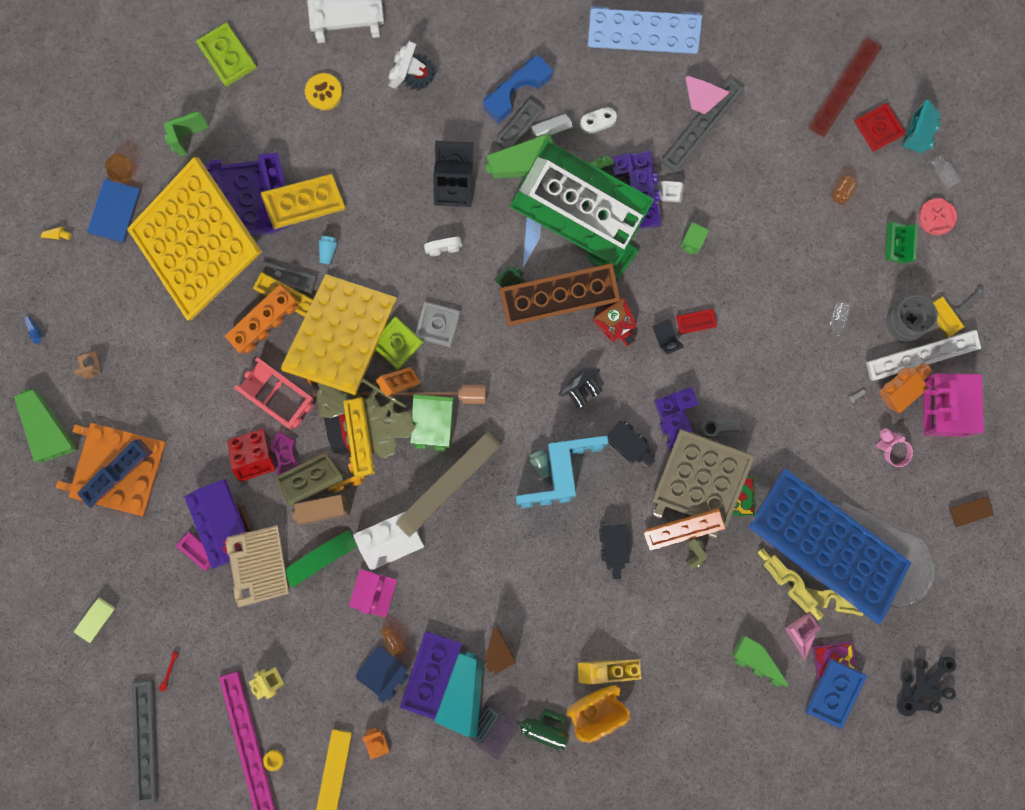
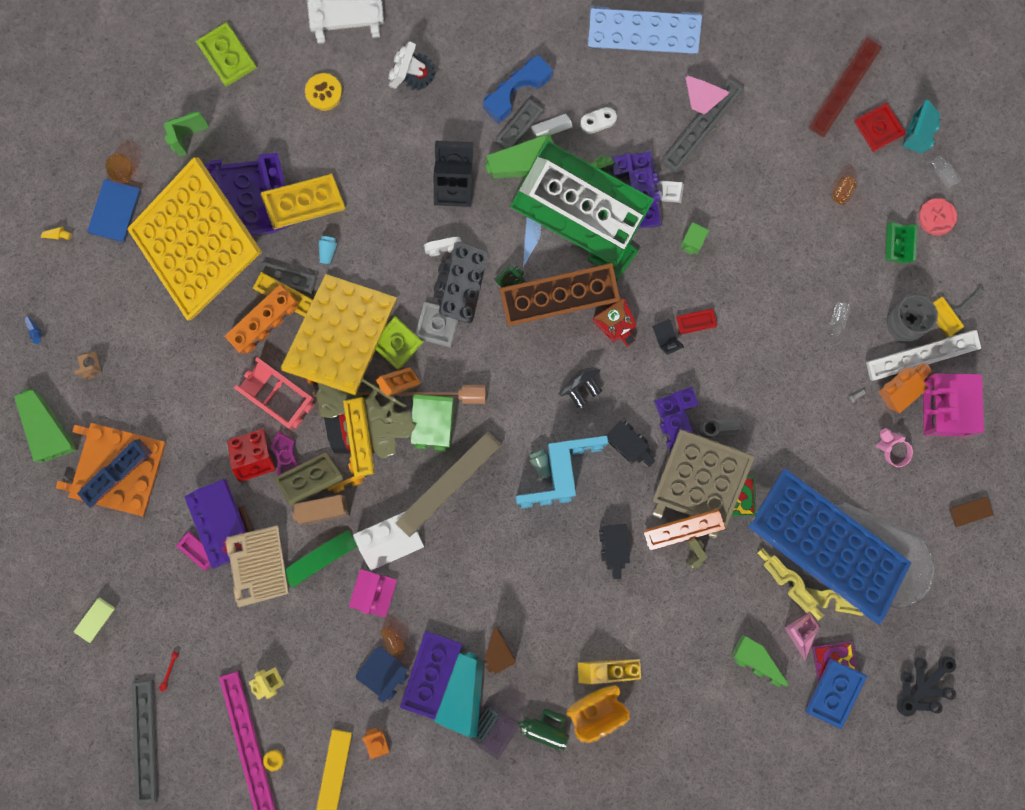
none -> black bracket [433,241,488,324]

